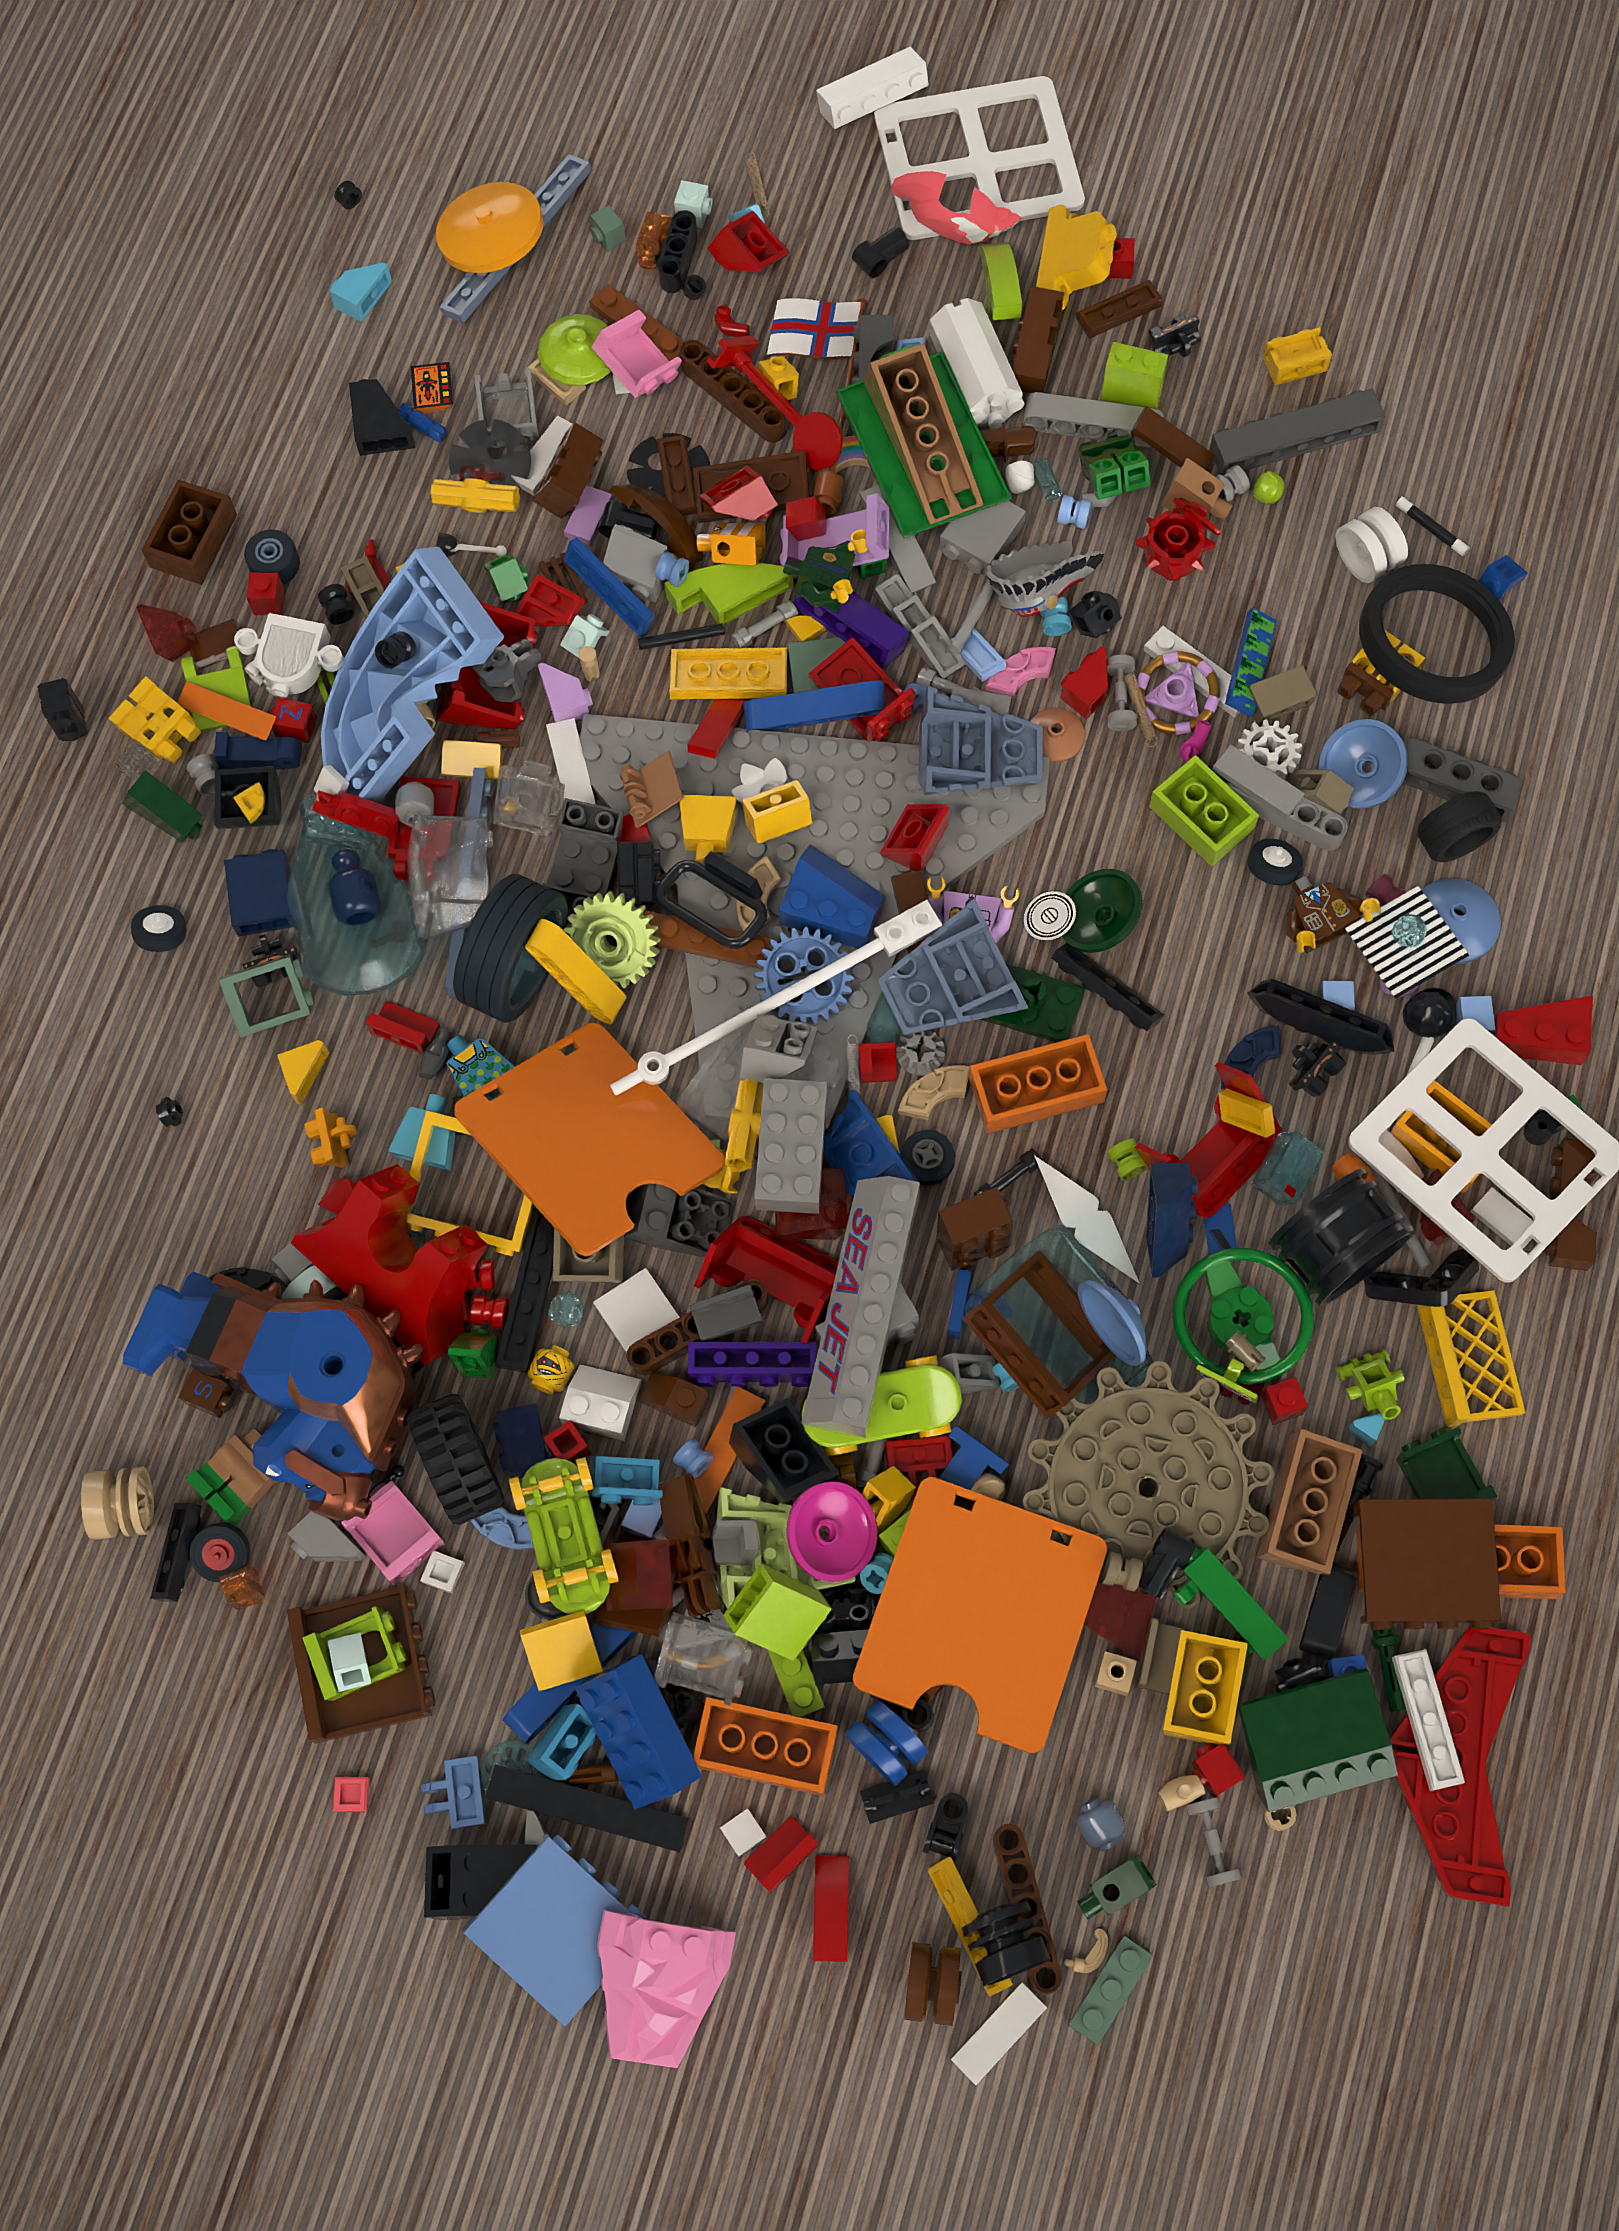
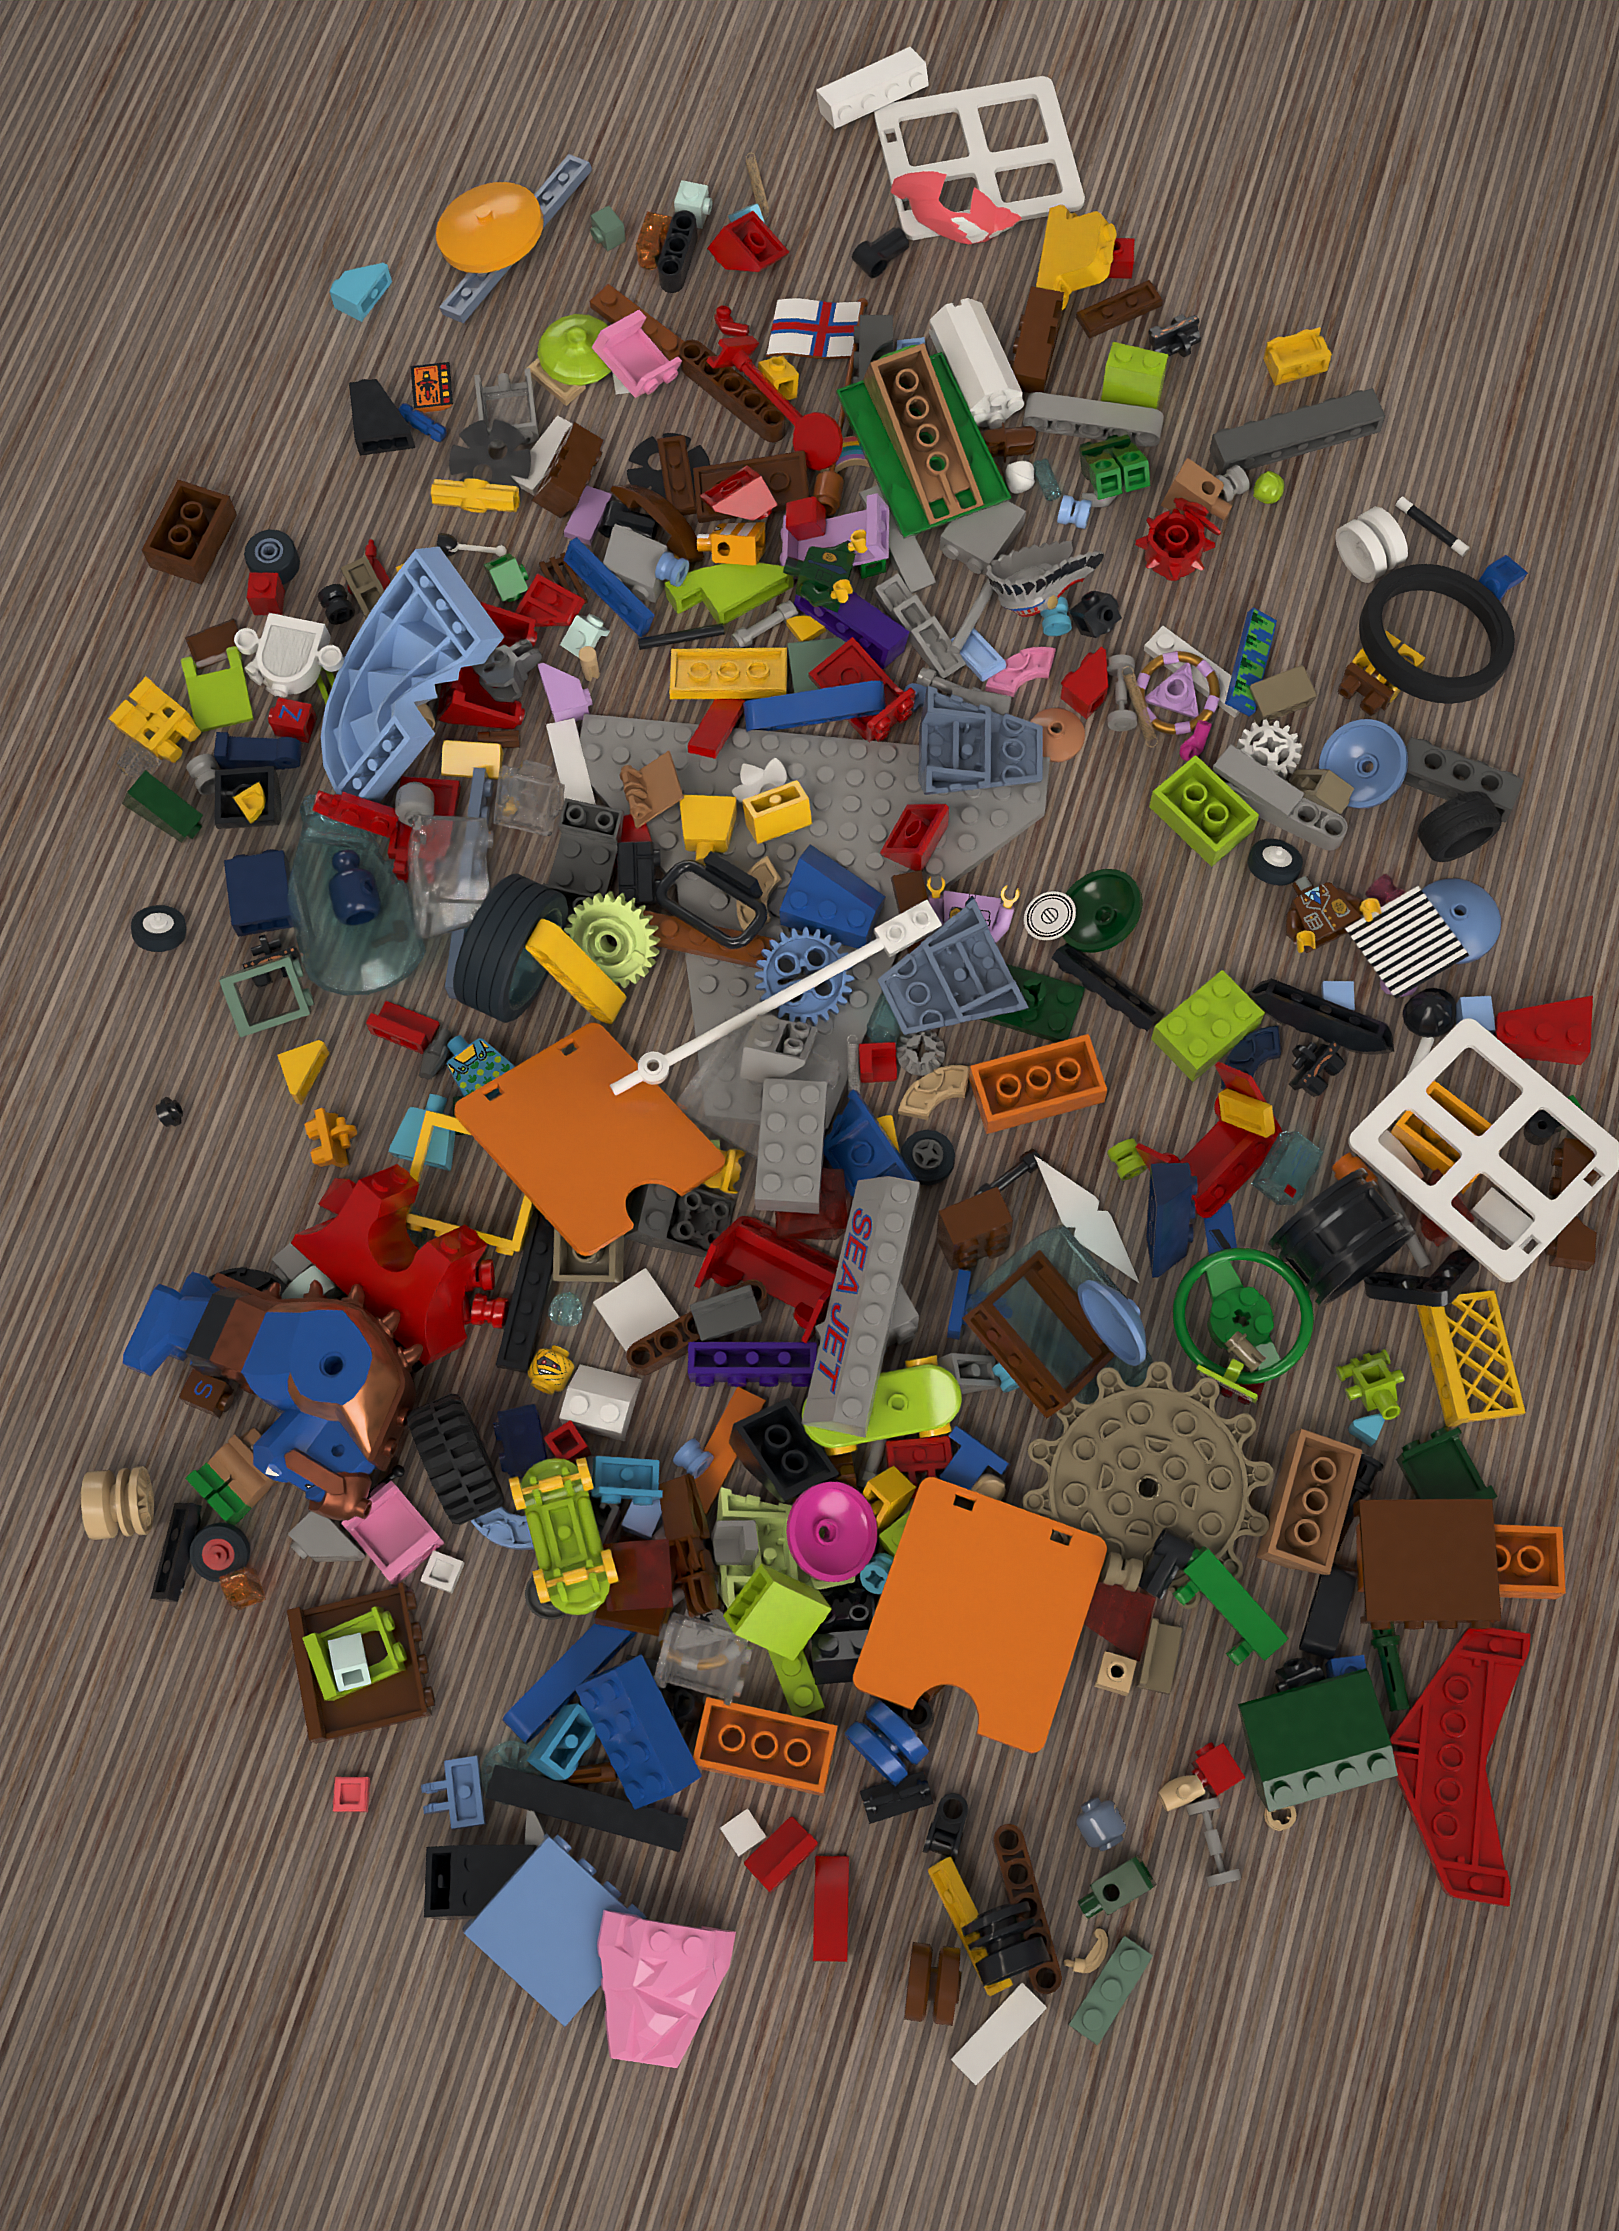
black brick [37,678,88,741] -> none
clear red slope [136,604,199,662] -> none
orange sticker [177,681,276,741] -> none
white tile [314,765,349,795] -> none
black bush [334,180,362,210] -> none
black wheel [375,631,416,669] -> none
green slope [448,1329,498,1379] -> none
clear red hand [459,465,501,481] -> none
yellow tile [520,1610,603,1691] -> none
reddish brown slope [638,1372,709,1428] -> none
black hinge [683,275,706,300] -> none
yellow piece [725,1079,764,1172] -> none
lime slope [980,242,1022,320] -> none
reddish brown tile [1131,407,1214,471] -> none
yellow slope [1163,1630,1248,1745] -> none
red brick [1261,1377,1308,1426] -> none
clear light blue piece [1392,914,1427,948] -> none
white tile [1392,1649,1465,1791] -> none
none -> lime brick [1151,970,1265,1082]

